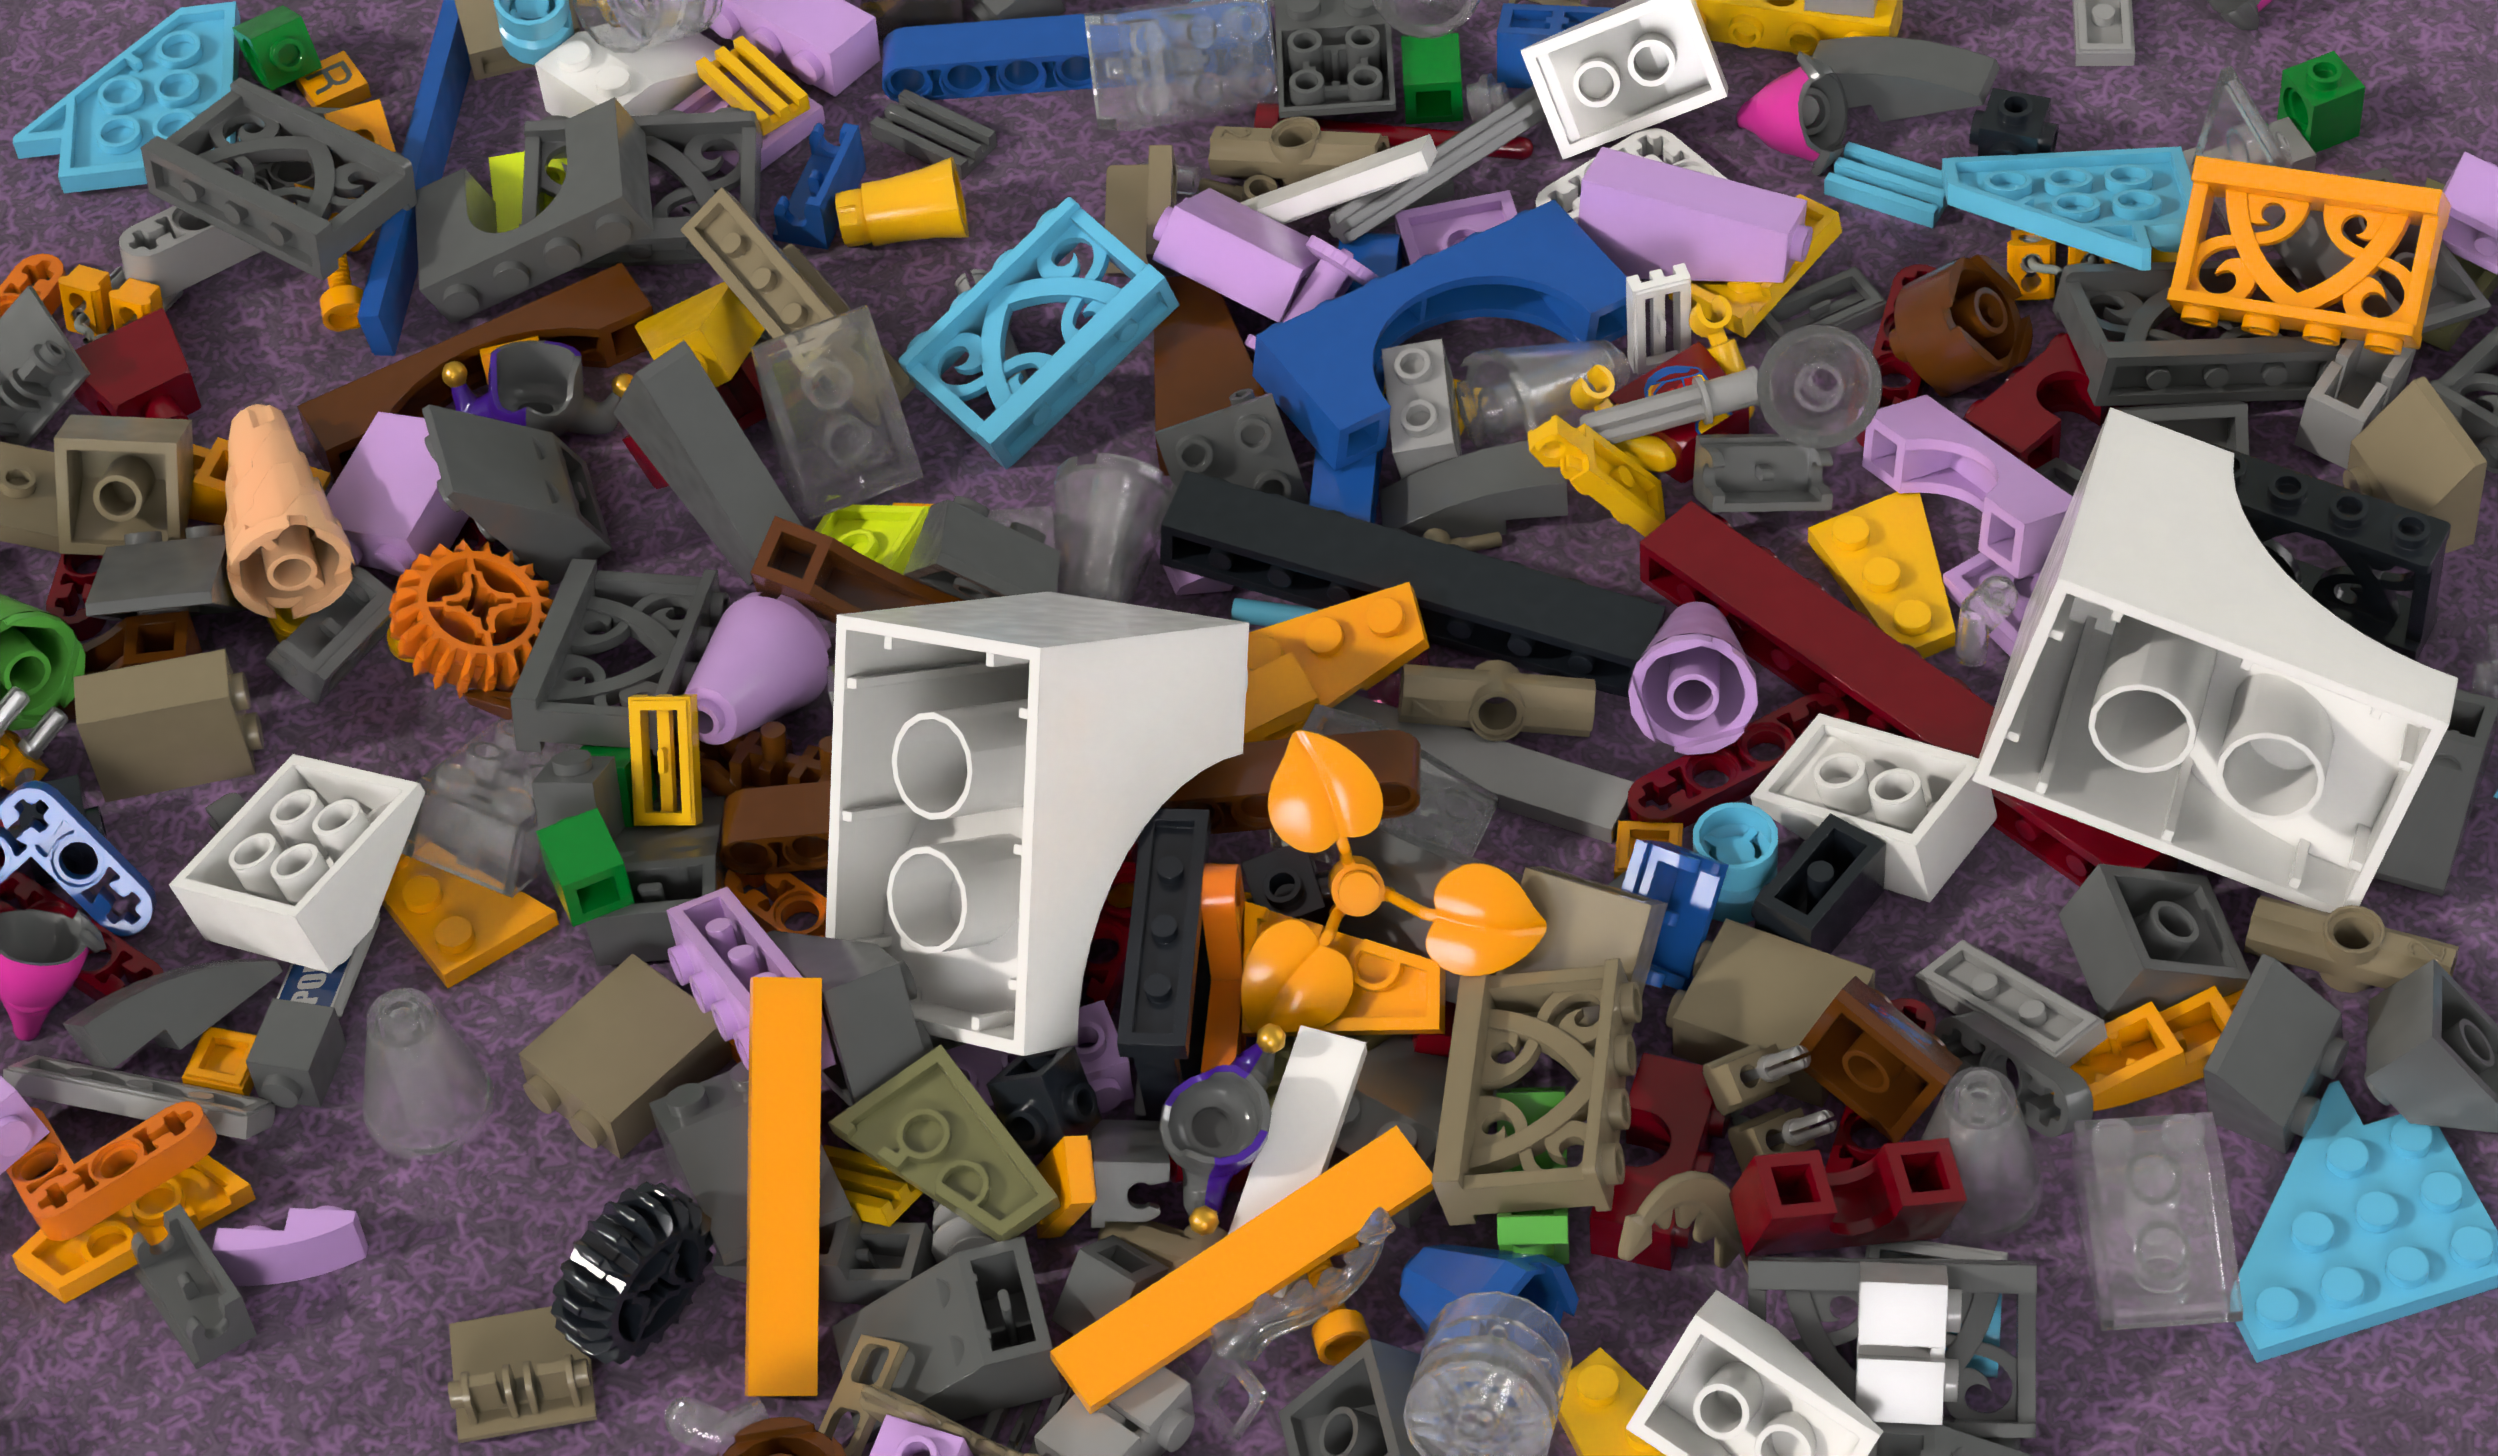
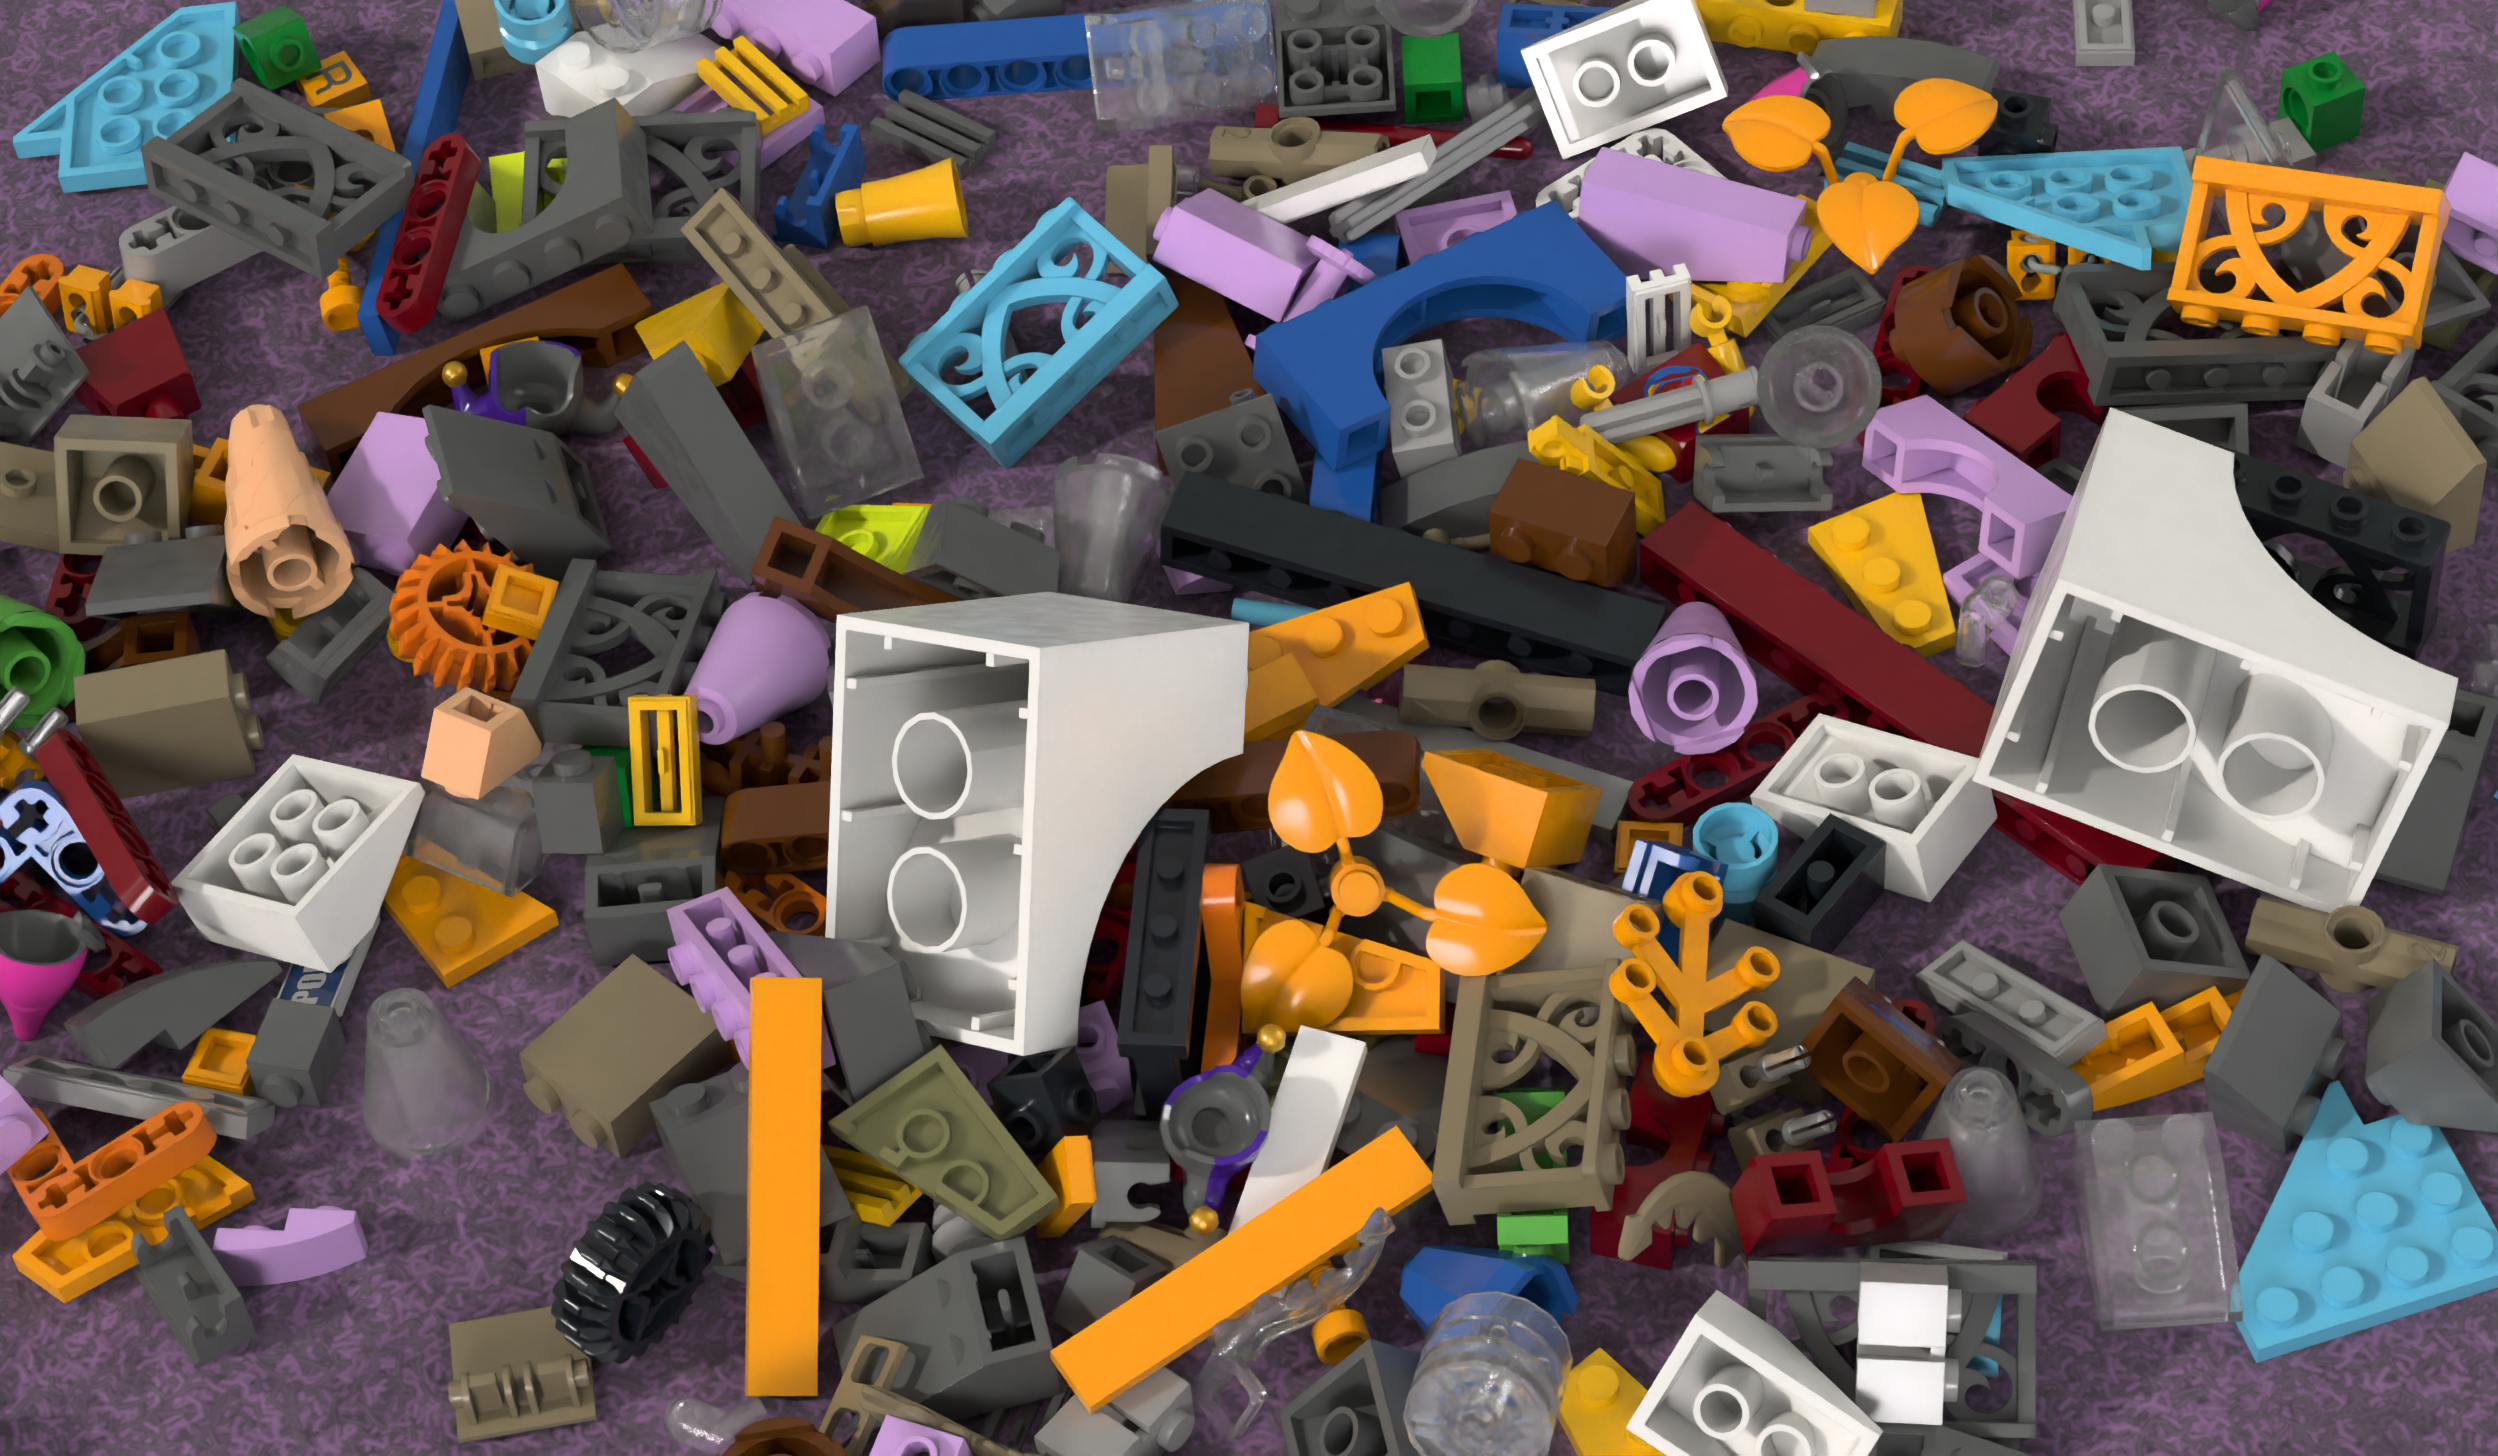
green brick [536,808,634,927] -> none
none -> dark red beam [34,728,179,925]
none -> dark red beam [375,133,481,334]
none -> light nougat slope [421,687,542,800]
none -> light orange tile [481,564,559,641]
none -> light orange slope [1422,748,1603,877]
none -> reddish brown slope [1488,458,1637,588]
none -> light orange plant [1609,871,1780,1098]
none -> light orange plant [1722,78,1998,275]

